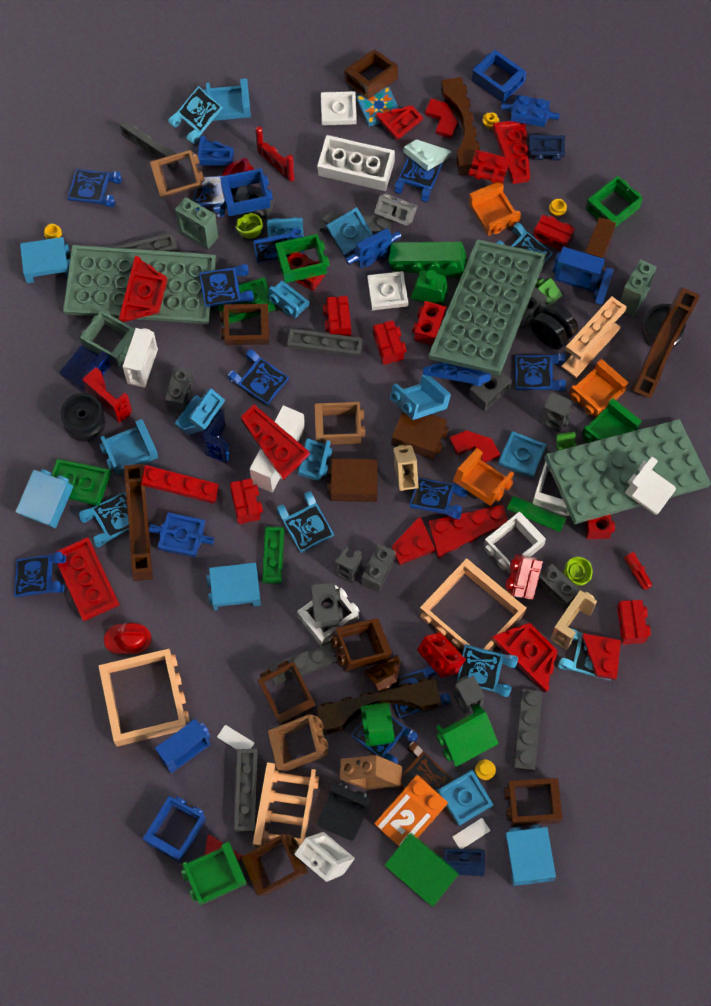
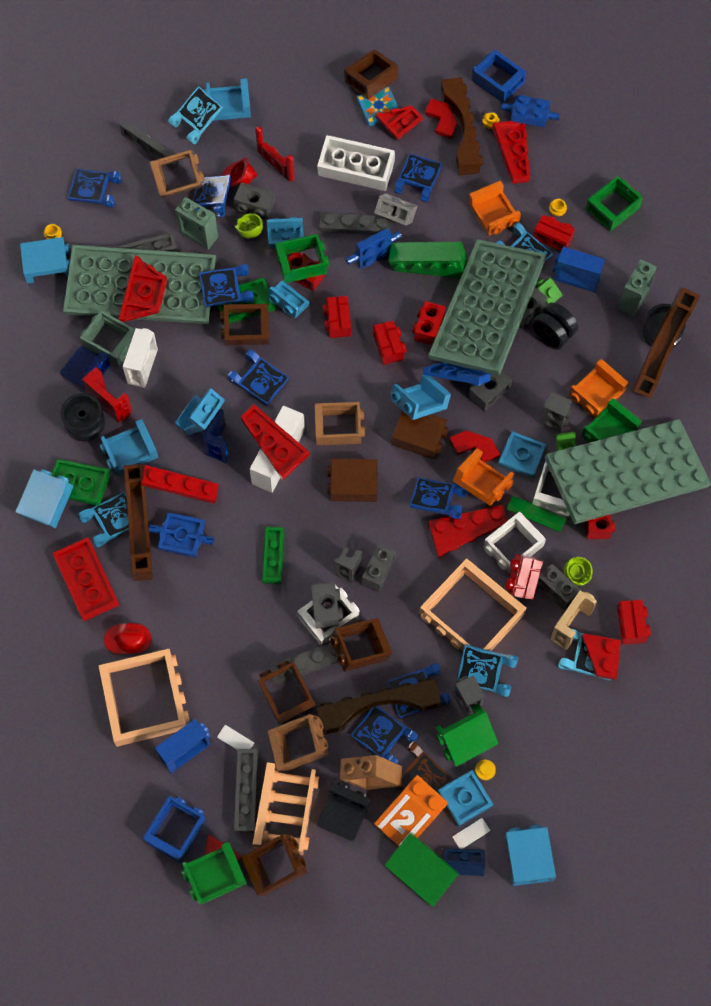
flag [14,552,66,597] -> none
dark grey brick [165,367,194,412] -> none
blue wing [198,135,234,166] -> none
dark azure panel [206,563,261,611] -> none
blue window [220,168,273,216] -> none
red brick [230,478,263,524] -> none
blue flag [253,228,304,264] -> none
flag [277,491,334,553] -> none
dark grey plate [287,328,363,358] -> none
white window [294,832,355,882] -> none
dark azure bracket [297,438,332,481] -> none
white plate [321,91,357,125] -> none
dark azure tile [326,207,373,257] -> none
green brick [361,702,395,747] -> none
reddish brown wing [364,654,401,691] -> none
white plate [367,271,408,310] -> none
red wing [392,517,435,565] -> none
tan torso [393,445,419,491] -> none
light aqua wing [403,140,452,171] -> none
green torso [411,270,448,306] -> none
red brick [417,632,466,678] -> none
red plate [469,150,510,184] -> none
red wing [490,623,558,692] -> none
reddish brown window [504,778,563,826] -> none
dark grey plate [514,689,542,772] -> none
flag [516,353,566,392] -> none
dark blue bracket [529,135,566,161] -> none
light nougat fence [561,296,626,378] -> none
reddish brown brick [585,217,616,259] -> none
blue wing [593,268,614,306] -> none
red axle [624,552,652,590] -> none
white bracket [625,457,676,515] -> none

